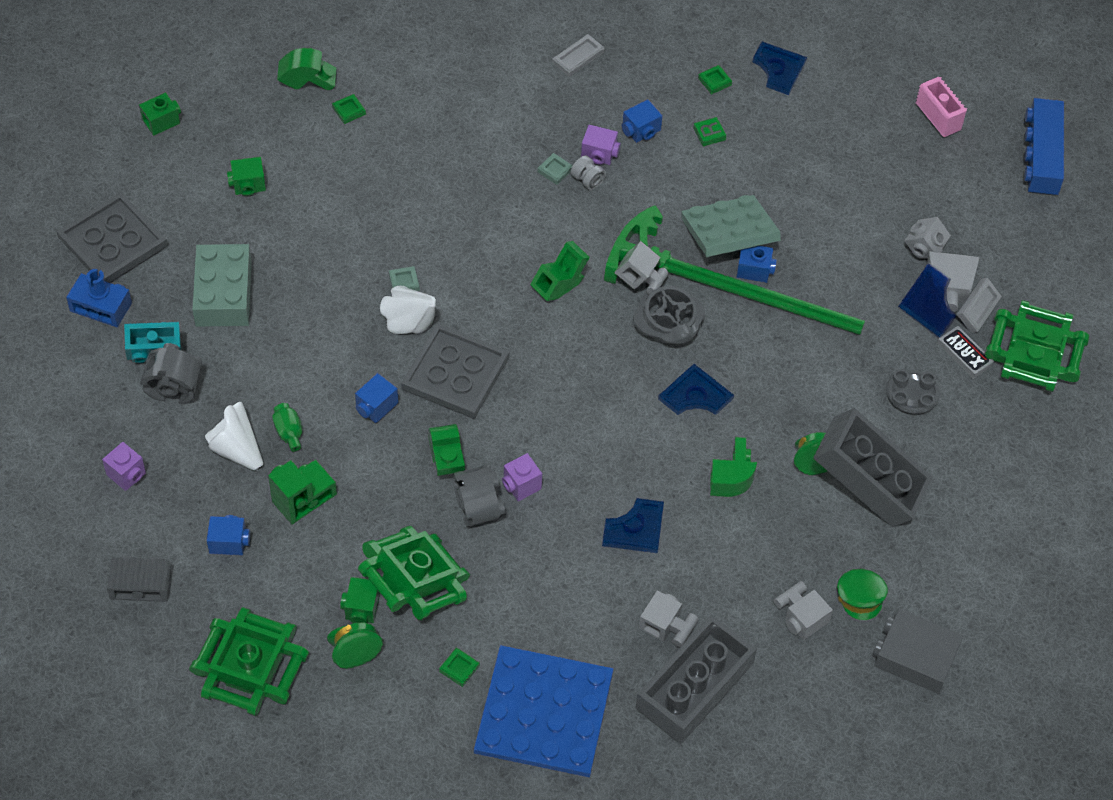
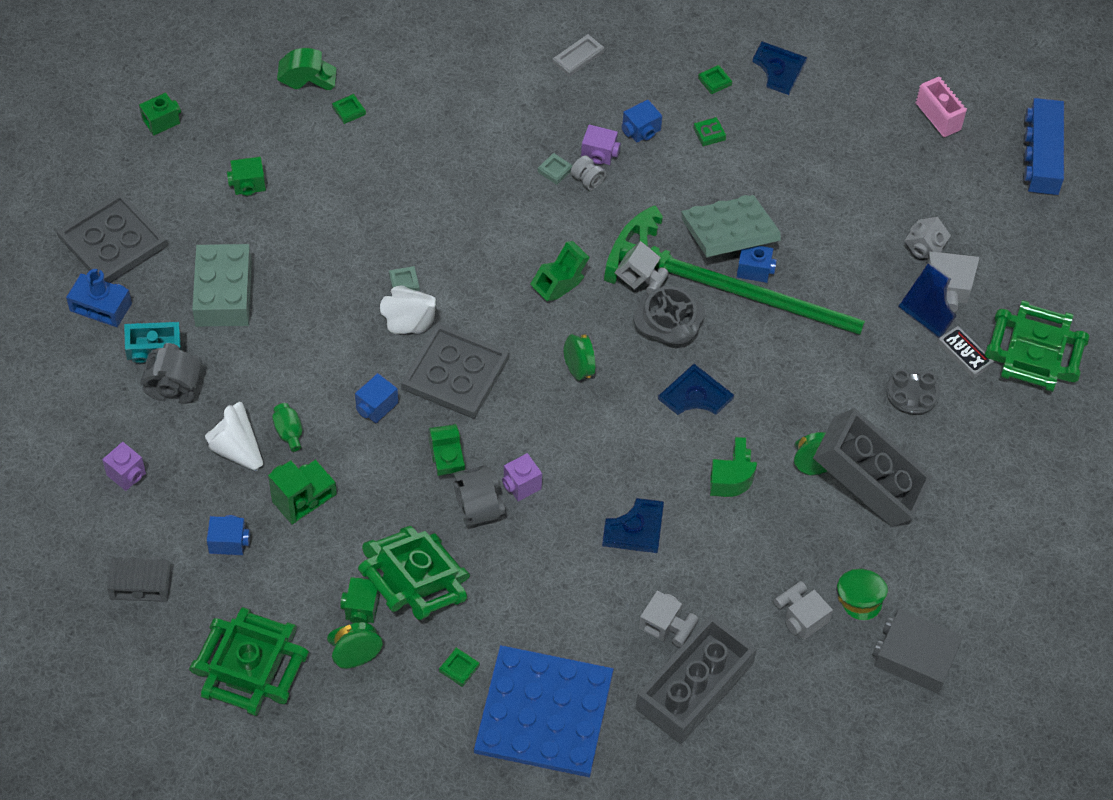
light grey tile [957,278,1002,333] -> none
none -> green piece [563,334,595,381]

